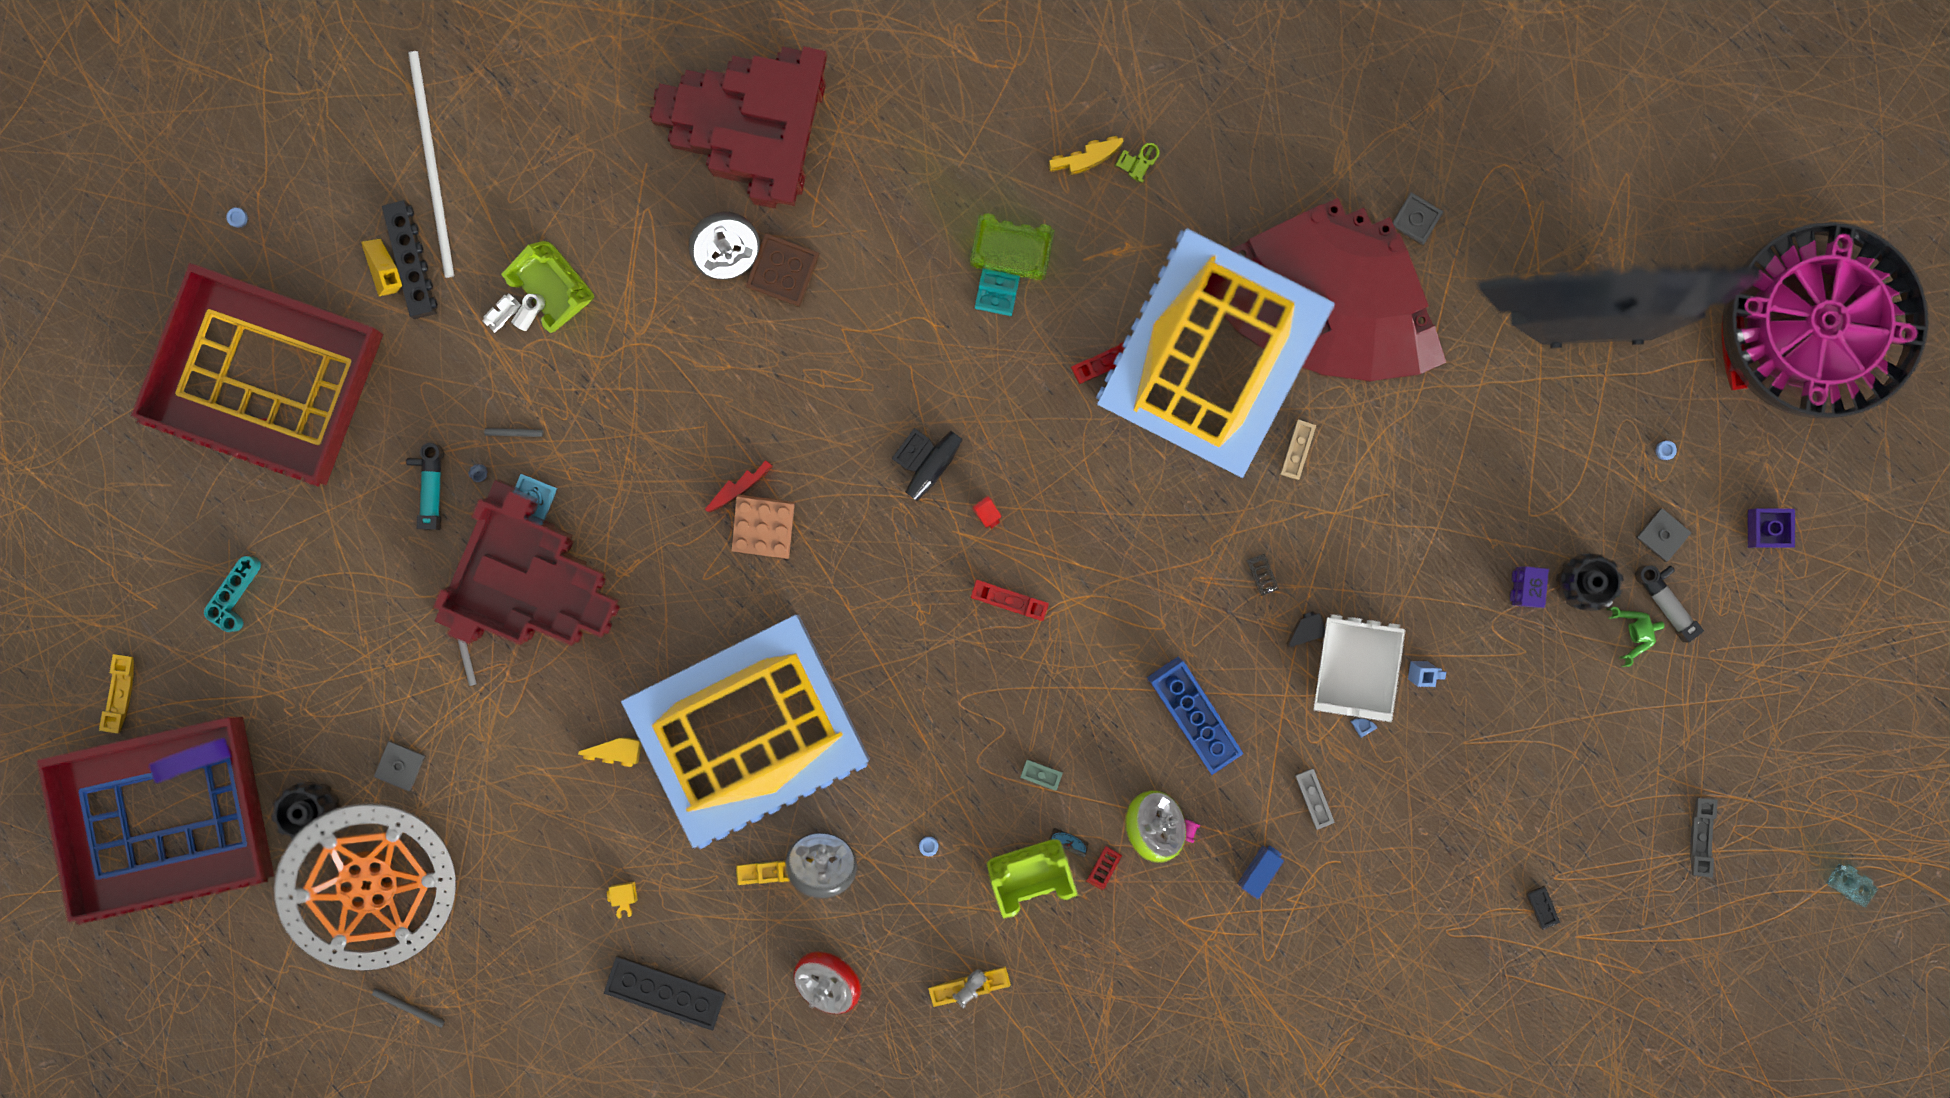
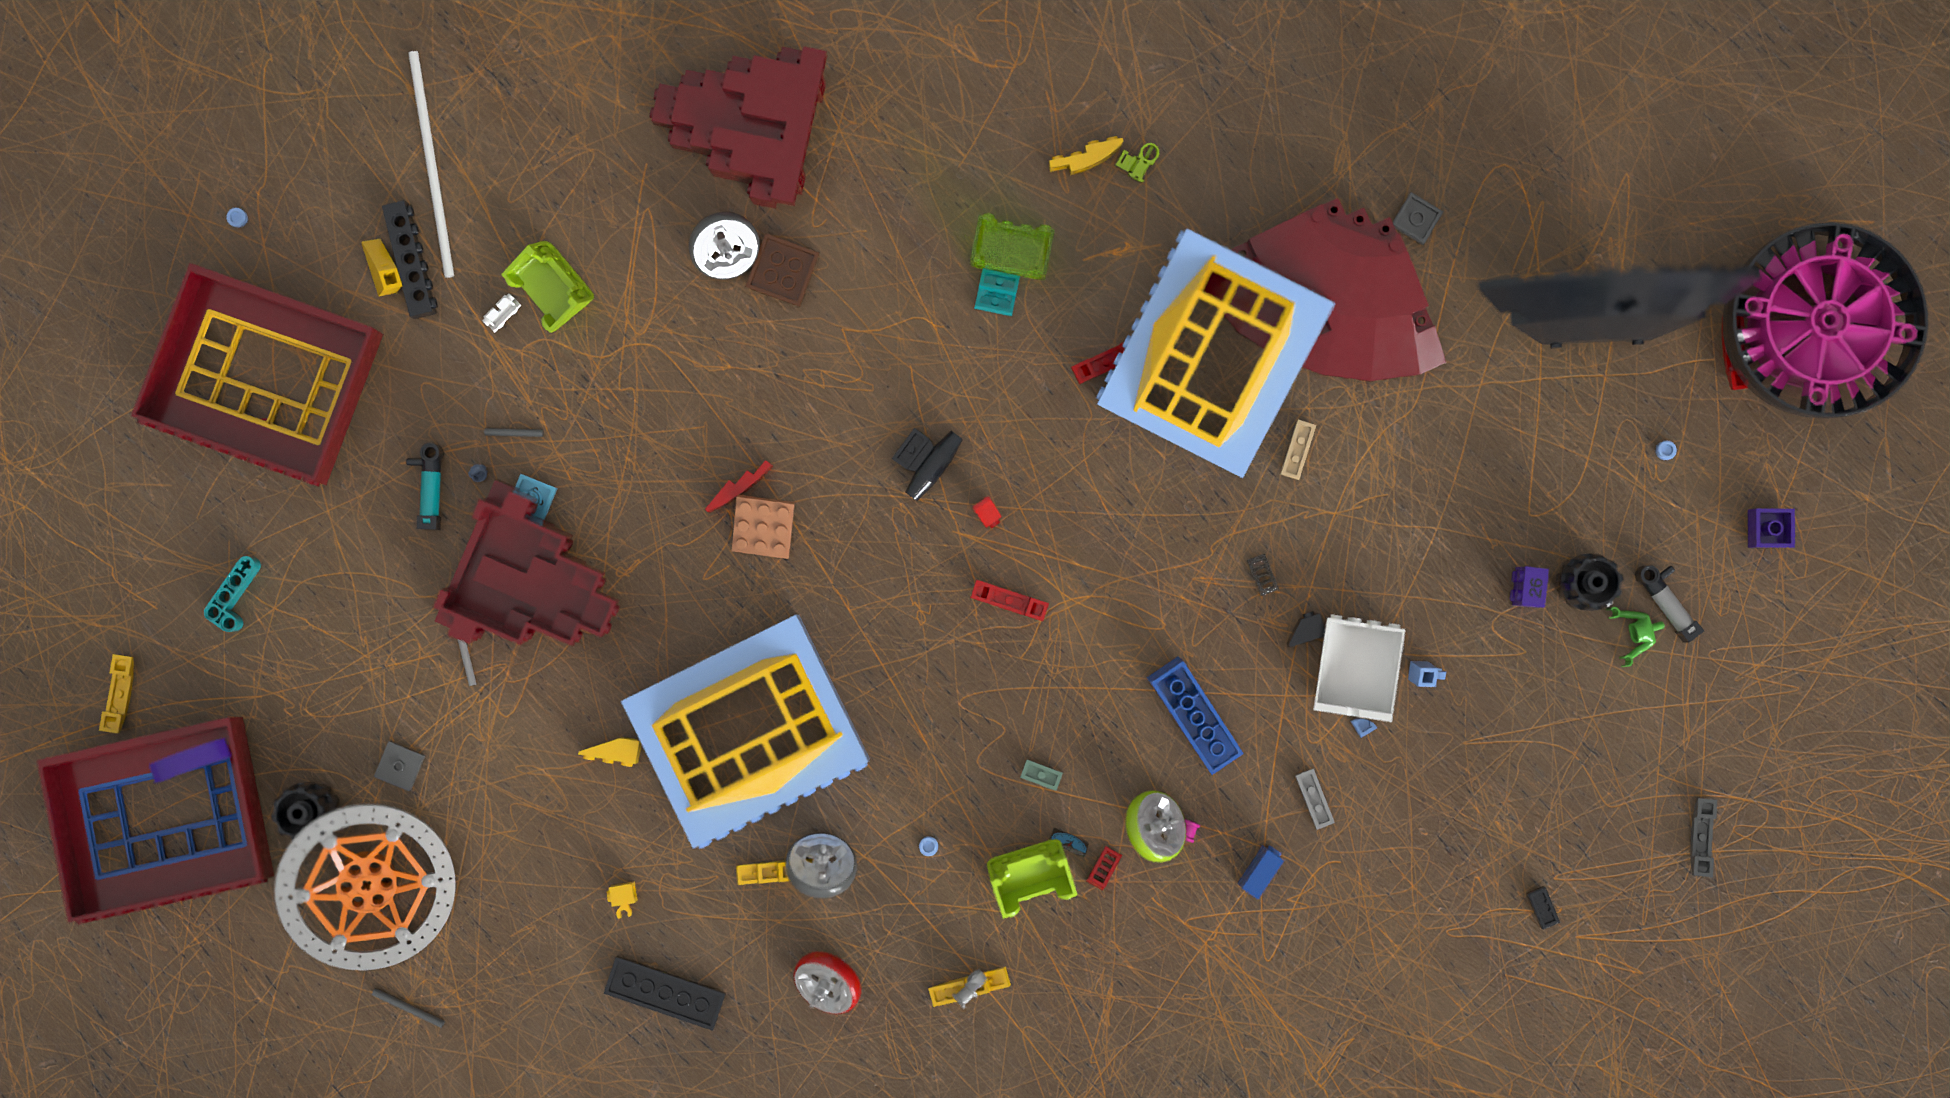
white piece [511,294,545,331] -> none
dark grey plate [1636,508,1692,562] -> none
clear light blue brick [1826,864,1878,908] -> none

